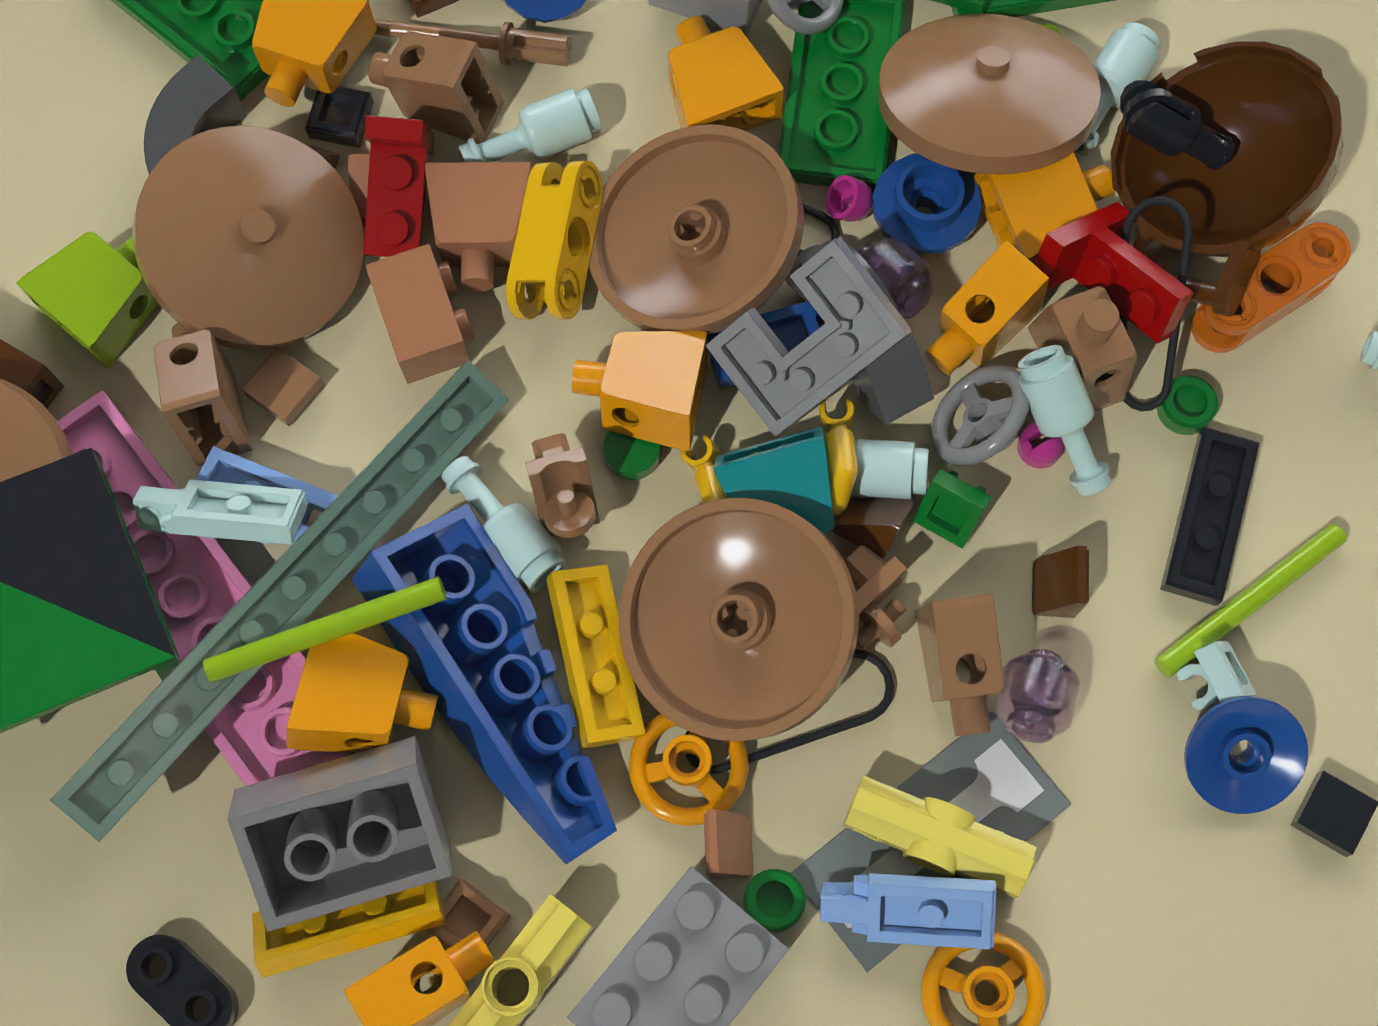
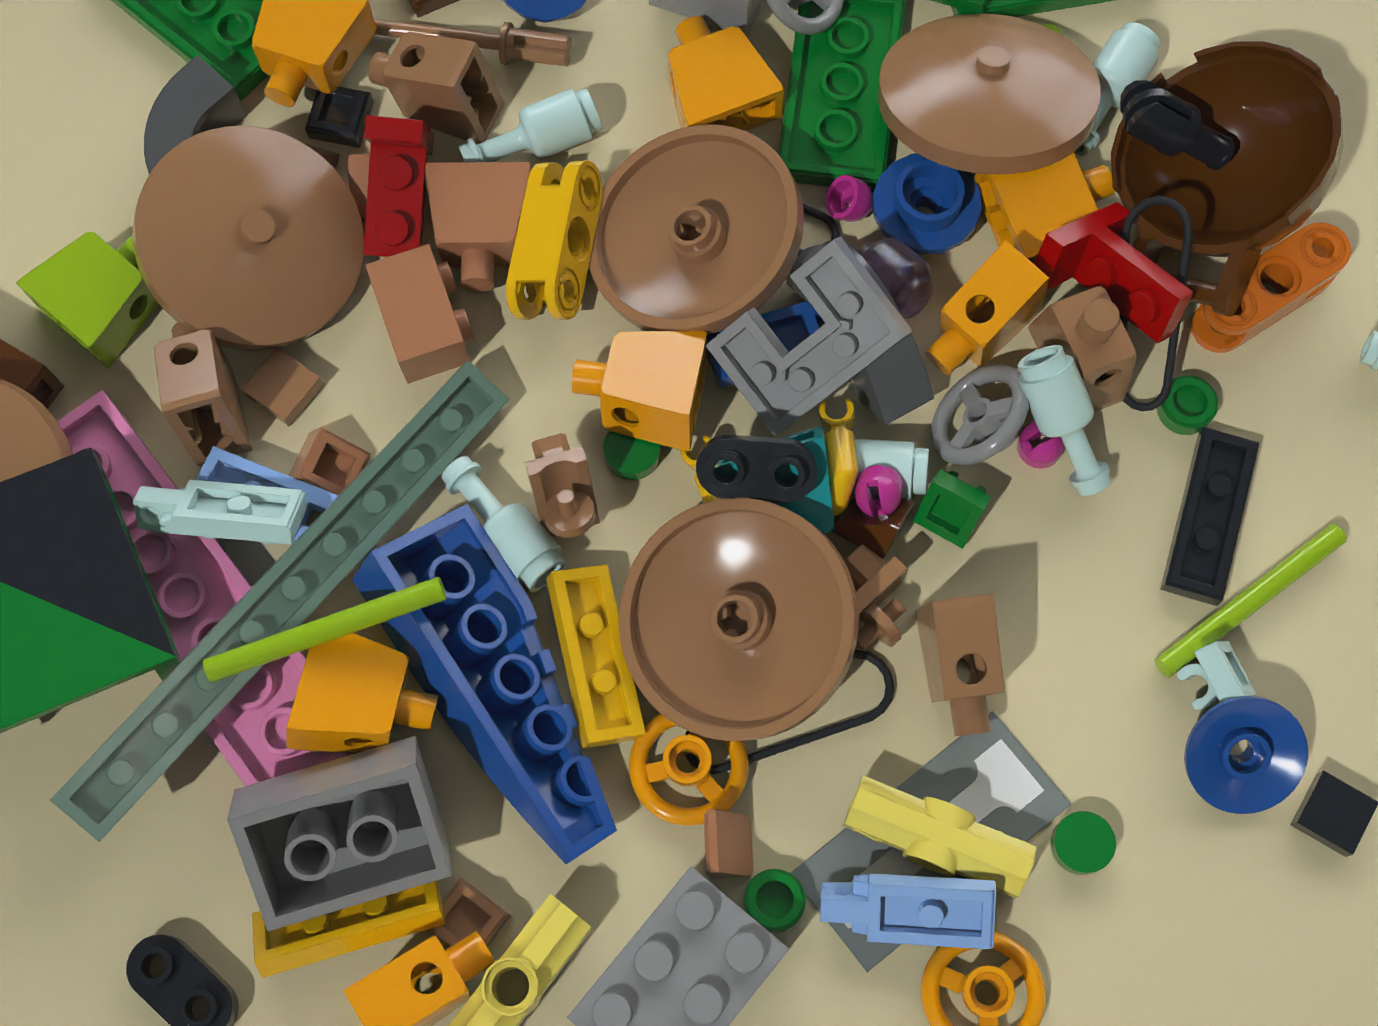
head [995,649,1080,743] -> none
reddish brown slope [1032,546,1089,618] -> none
none -> nougat slope [288,427,371,495]
none -> black plate [696,435,817,503]
none -> dark pink hinge [855,465,903,517]
none -> green tile [1050,811,1116,875]

